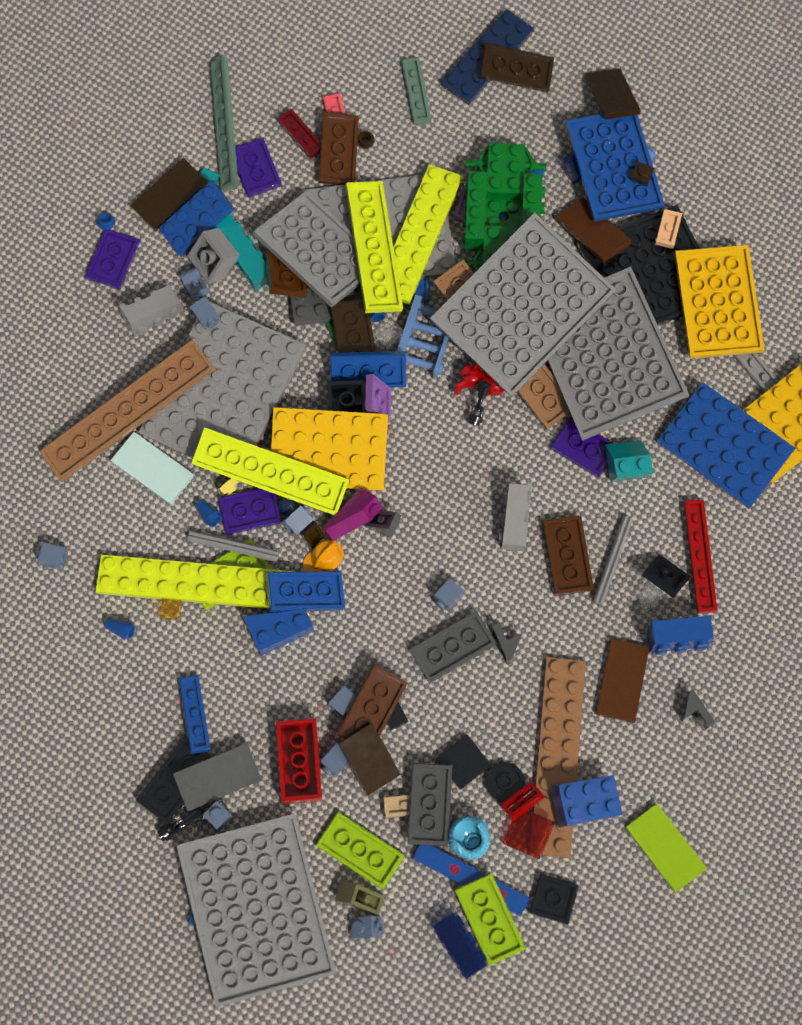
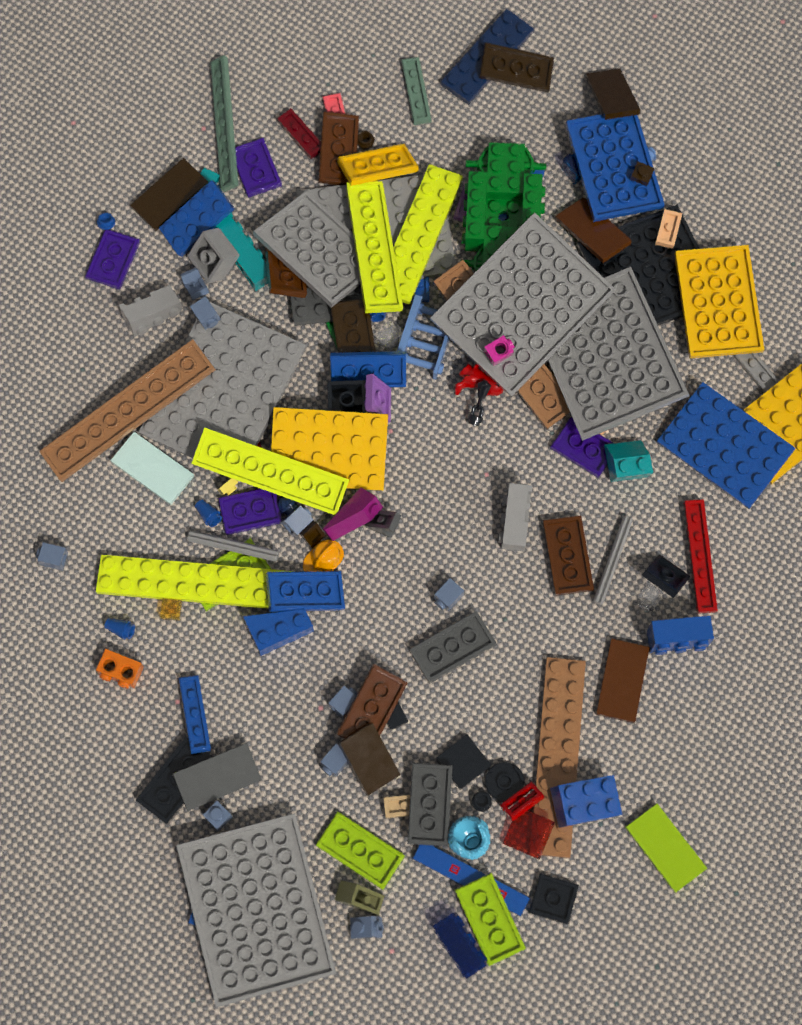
black piece [157,808,204,842] -> none
red brick [276,718,323,805] -> none
dark grey slope [491,623,522,665] -> none
dark grey slope [682,689,715,730] -> none
none -> orange brick [96,649,144,689]
none -> yellow tile [337,144,419,186]
none -> black plate [472,791,492,812]
none -> dark pink brick [483,335,515,366]

